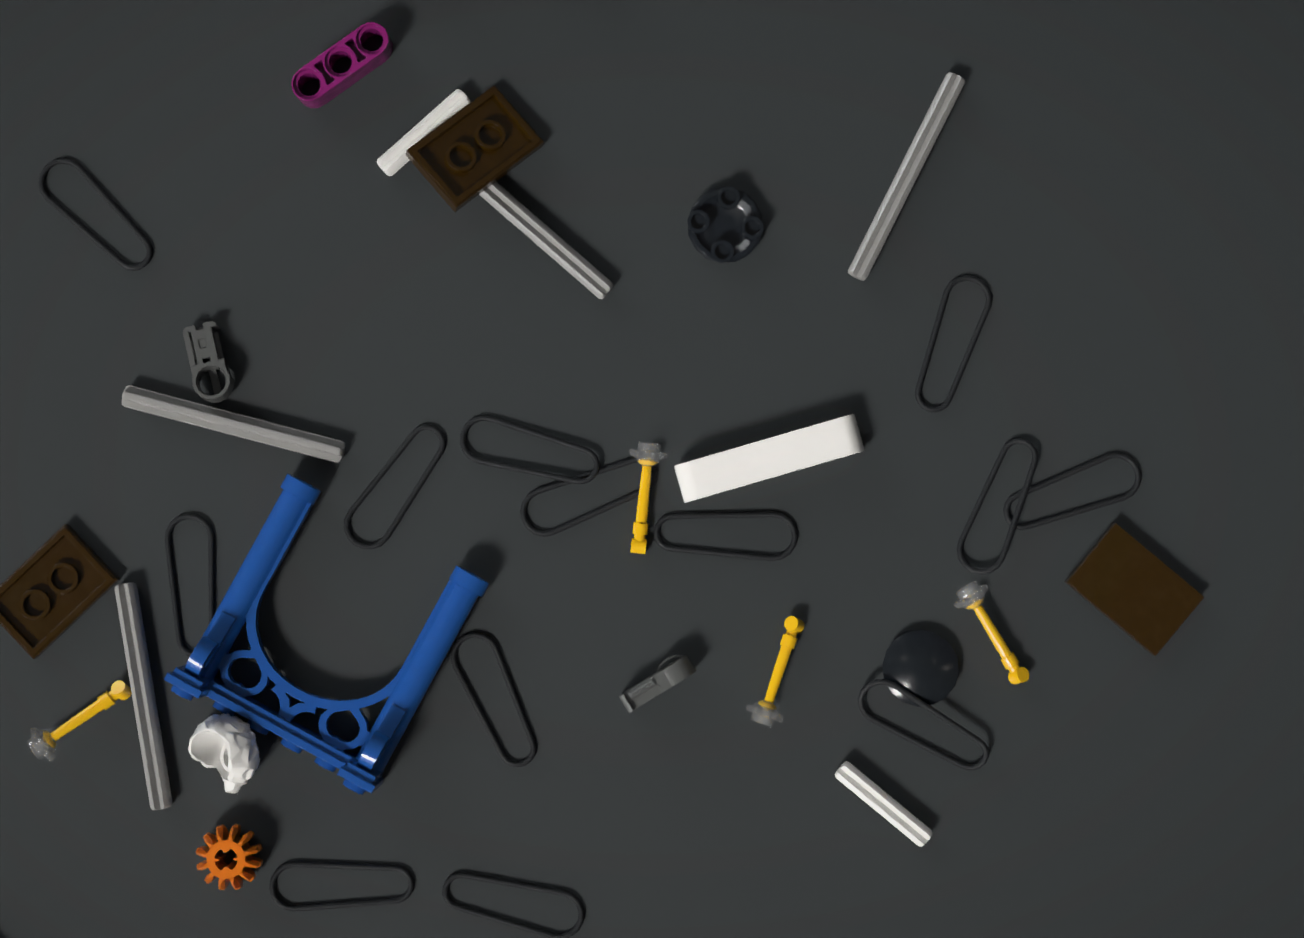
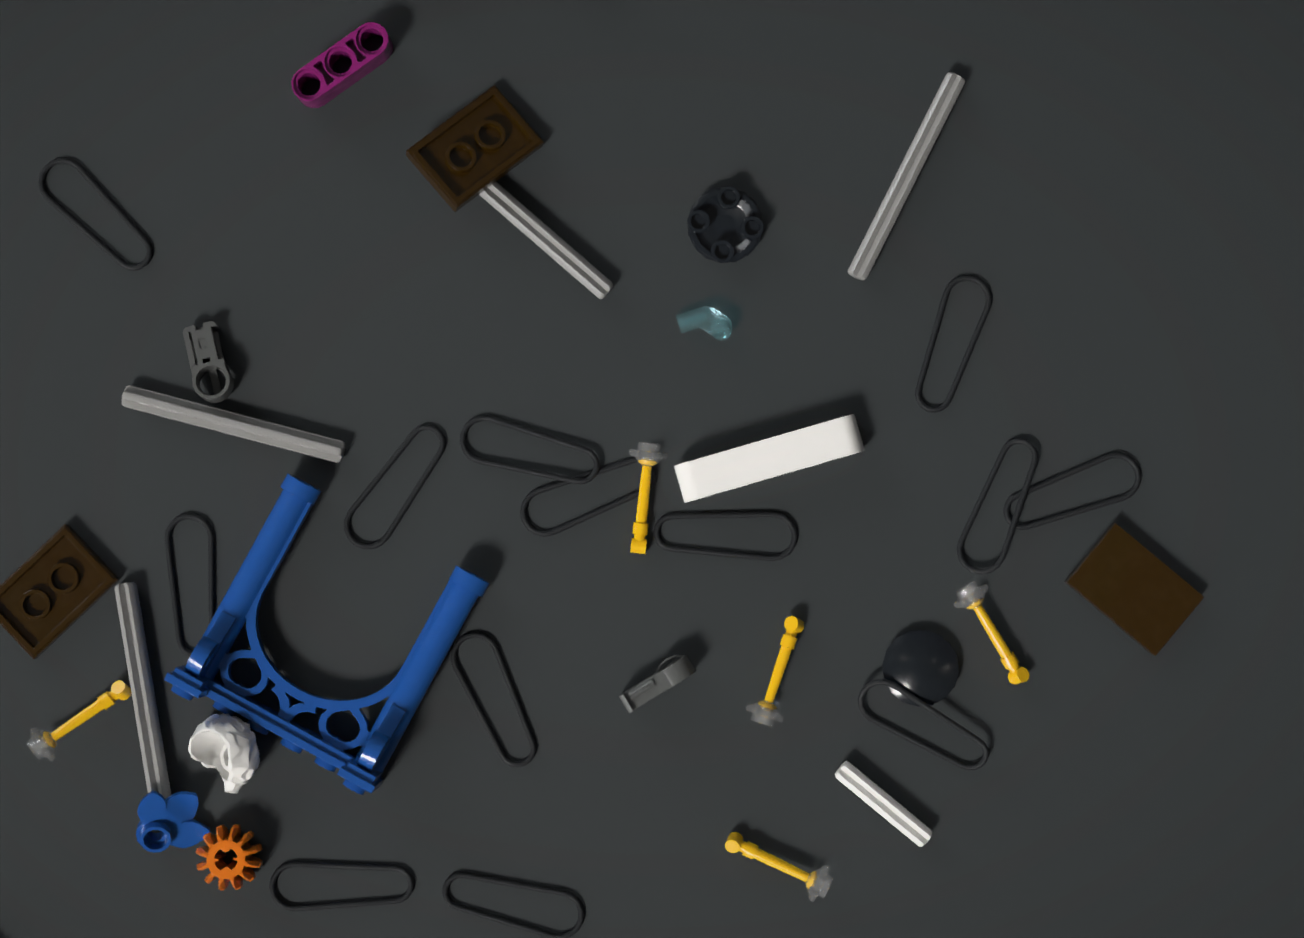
white axle [377,89,471,176] -> none
none -> blue plate [136,791,210,853]
none -> clear light blue arm [676,306,732,341]
none -> yellow piece [725,832,834,902]

